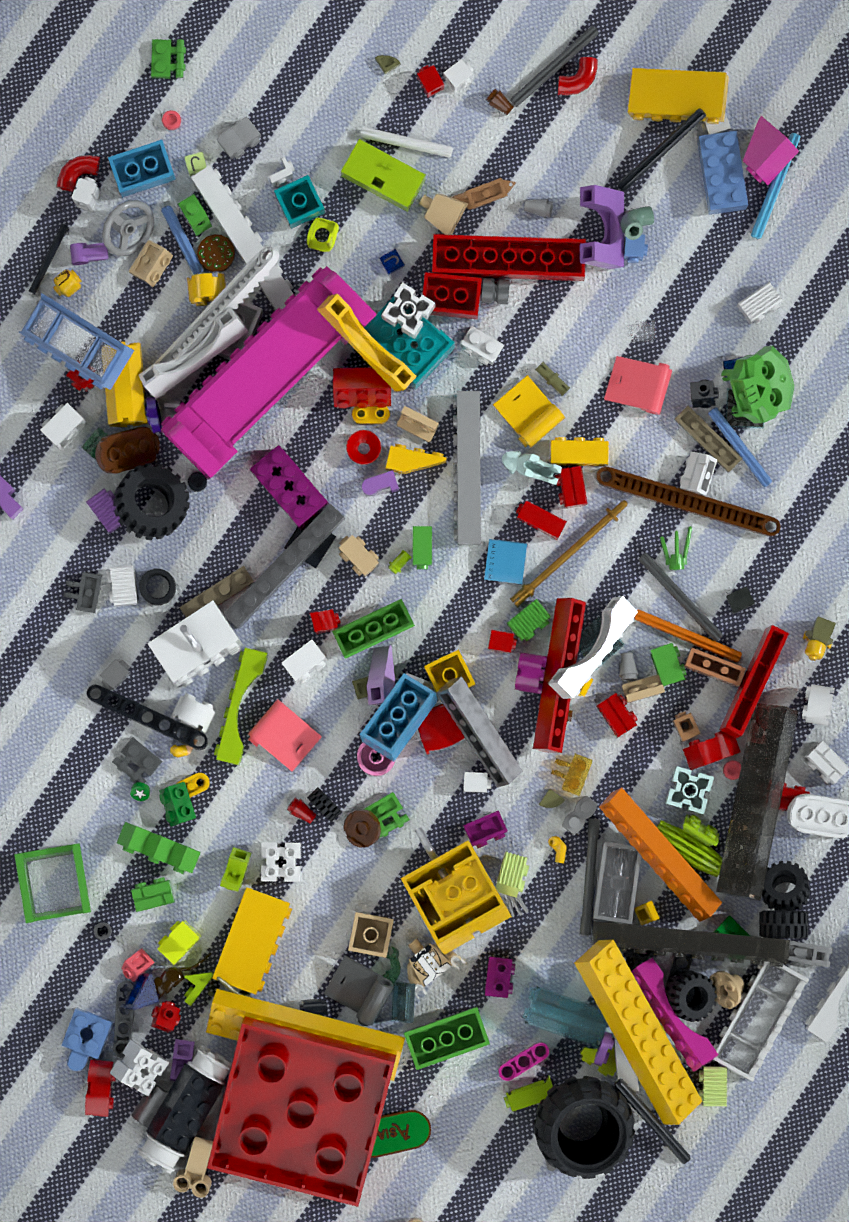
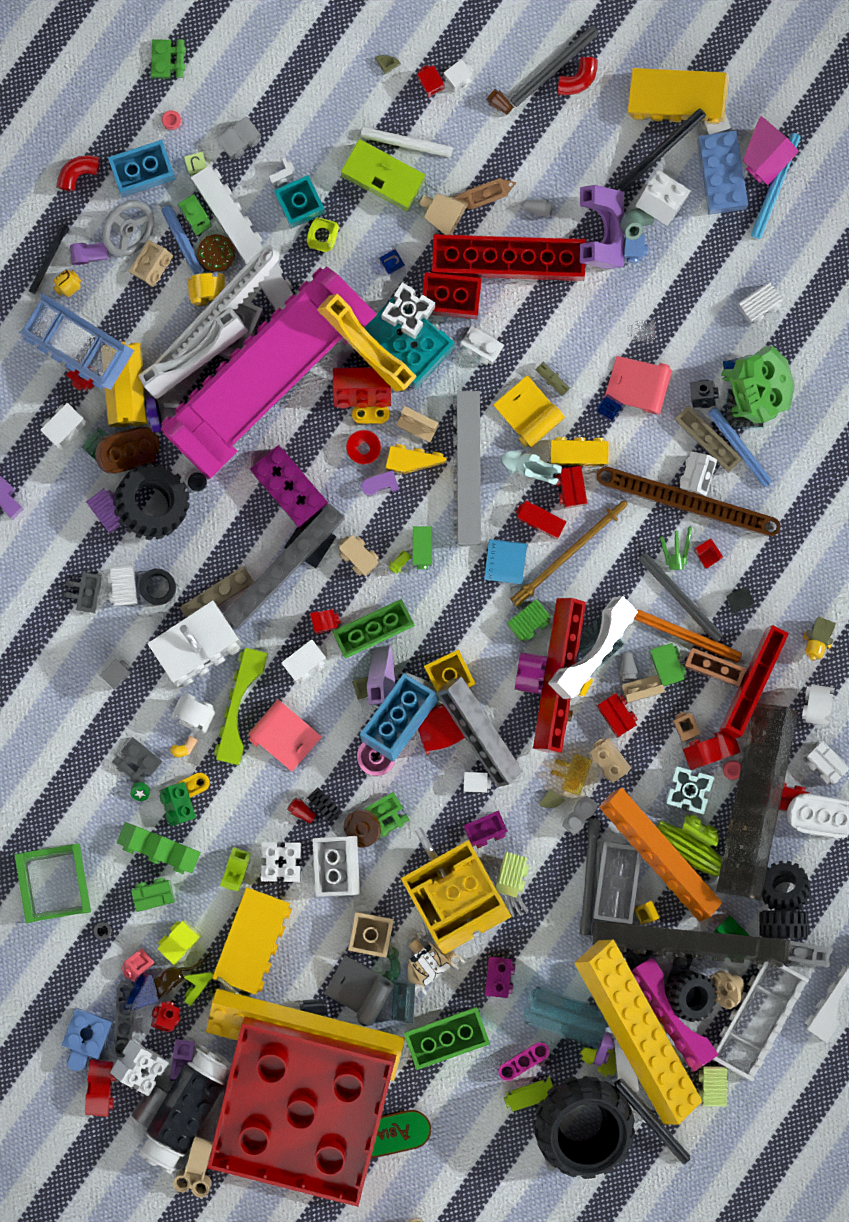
white brick [72,177,100,212] -> none
black beam [87,684,208,750] -> none
dark grey wheel [481,278,510,305] -> none
red brick [488,630,517,654] -> none
yellow arm [548,836,567,863] -> none
none -> white brick [313,836,360,897]
none -> tan brick [590,737,631,783]
none -> clear blue tile [597,394,623,421]
none -> white brick [636,171,691,226]
none -> red panel [694,538,723,569]

